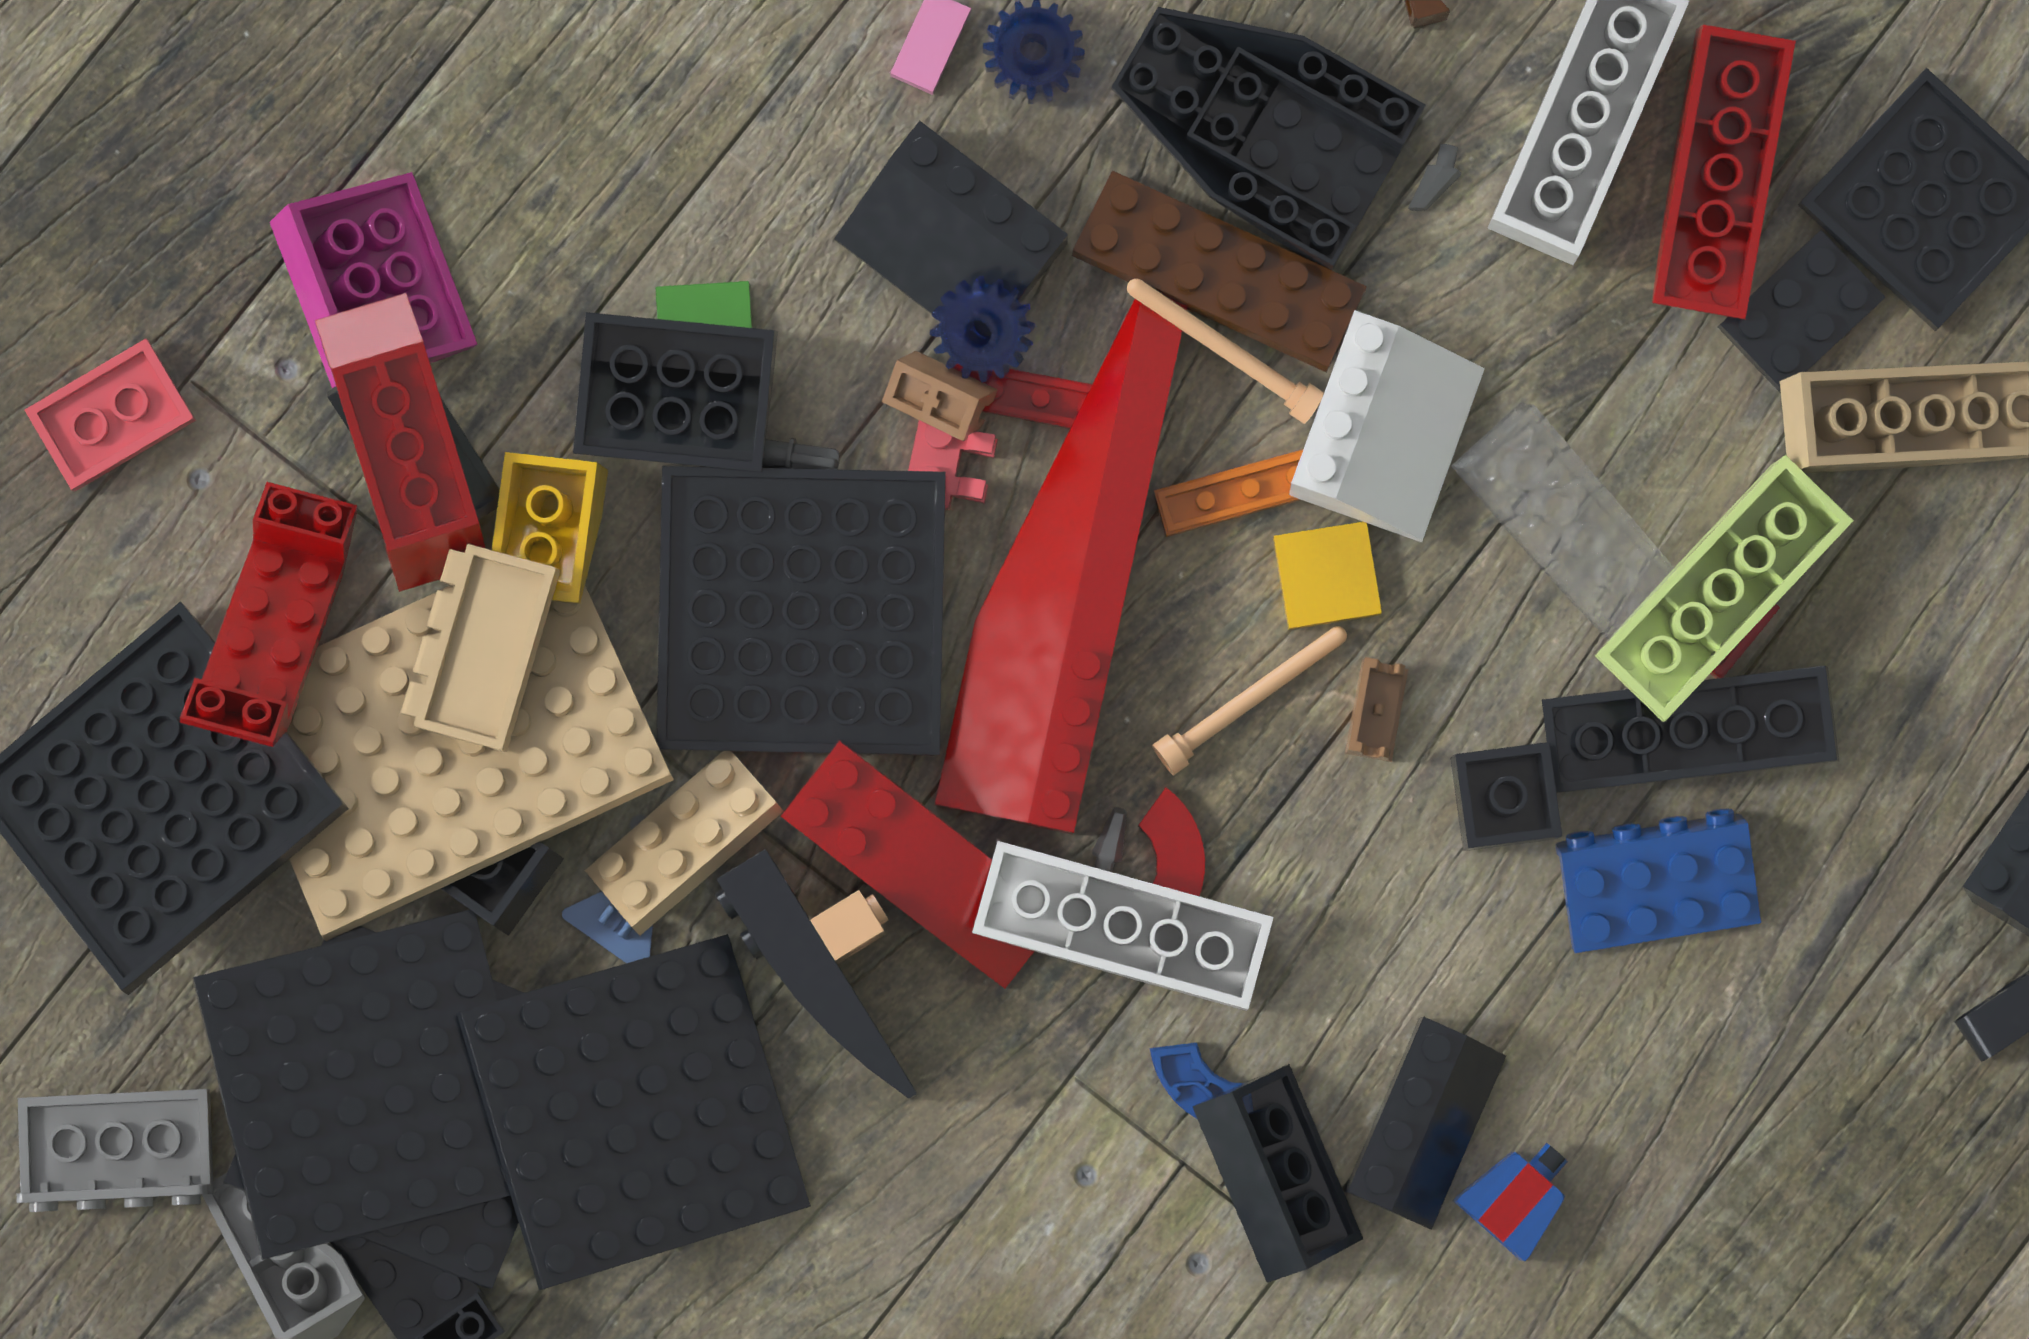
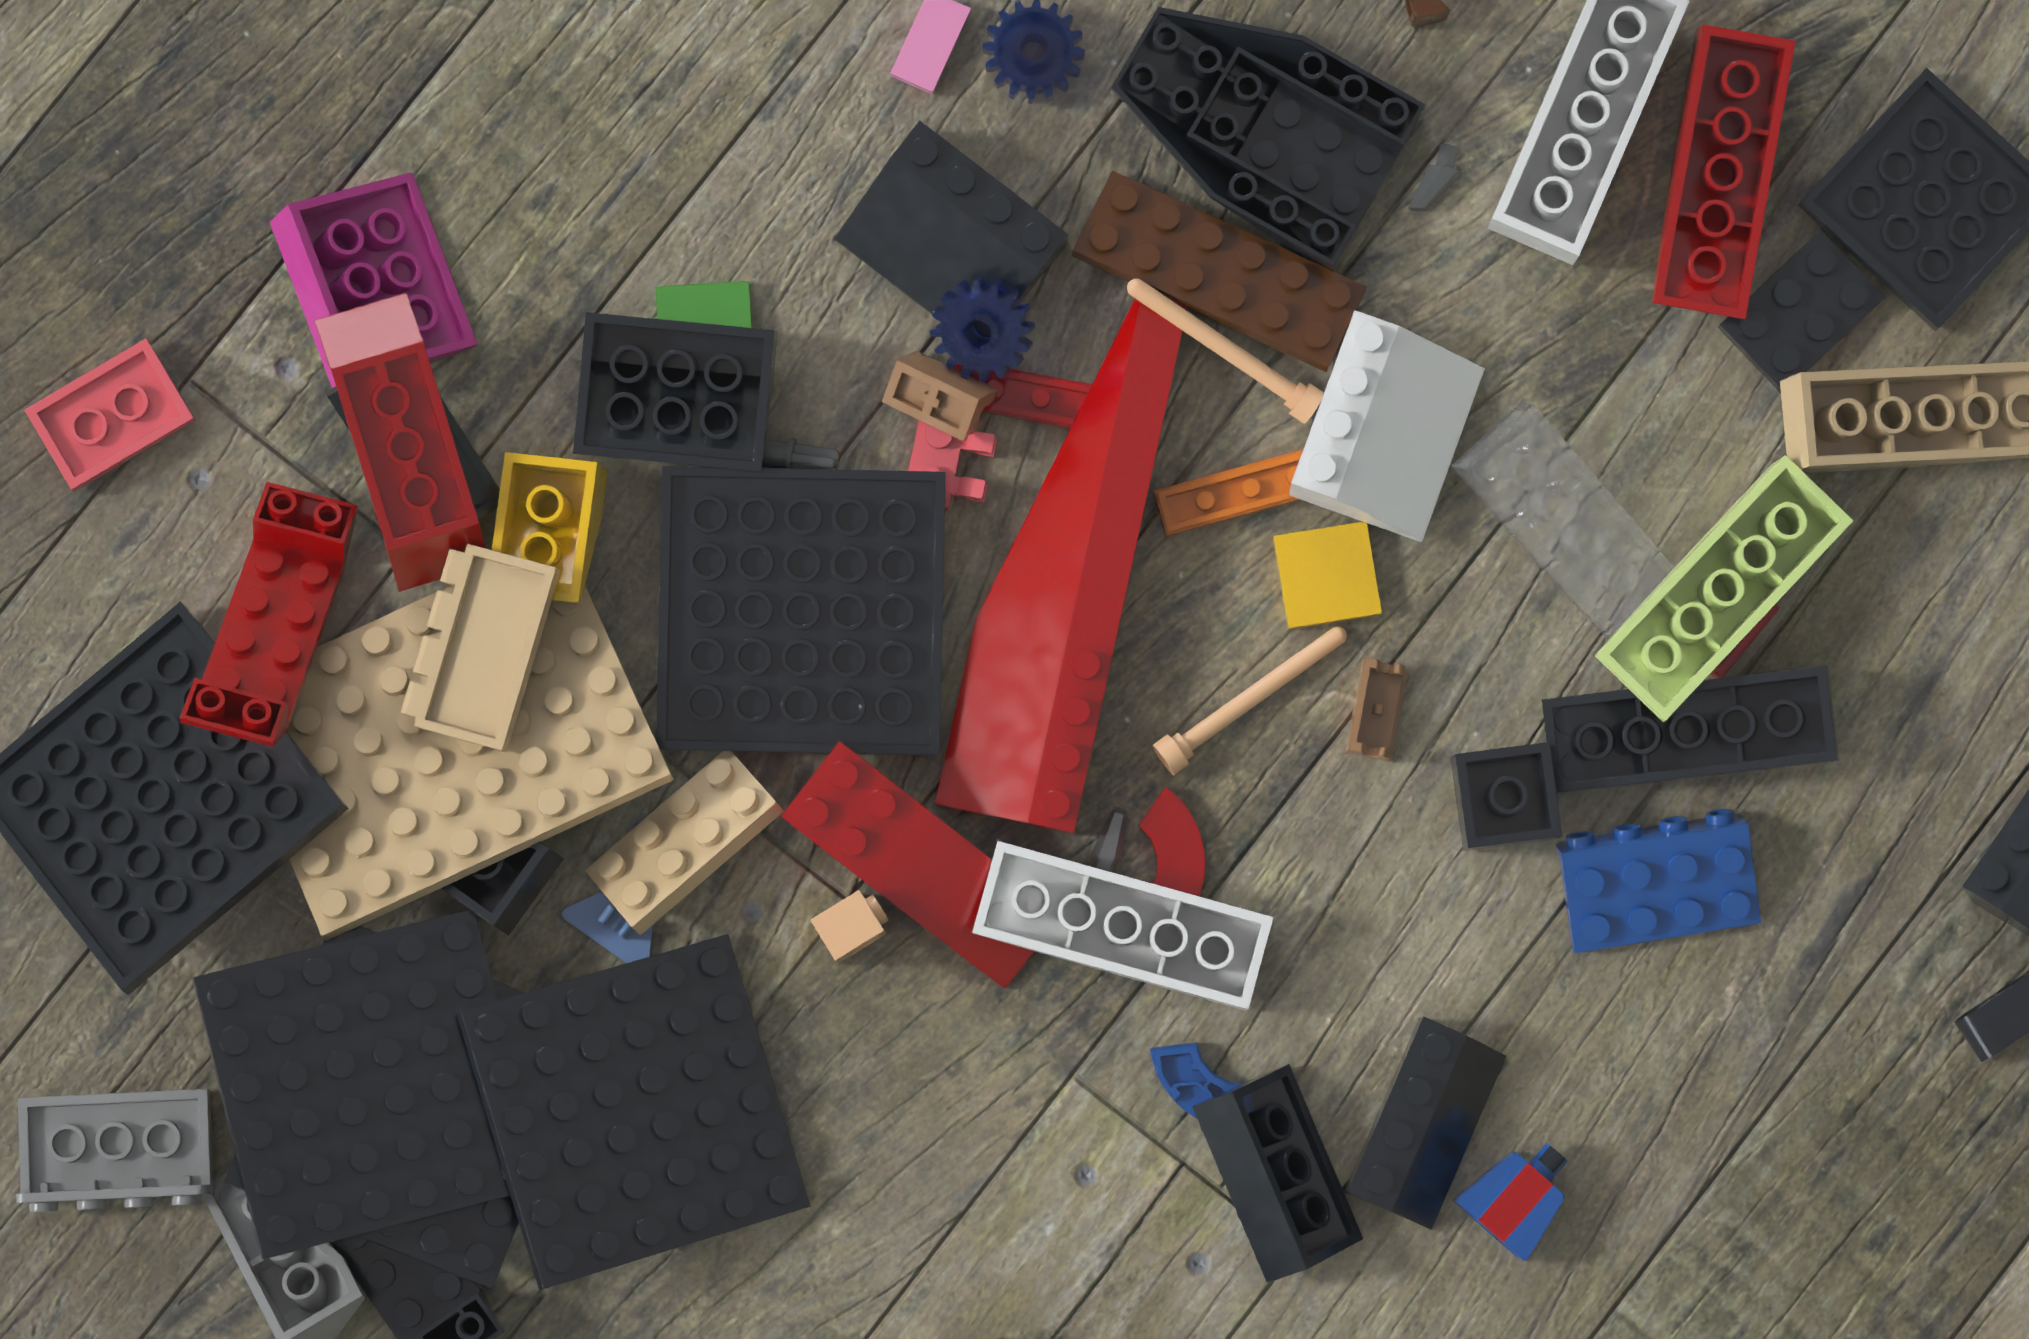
black slope [715,849,918,1100] -> none

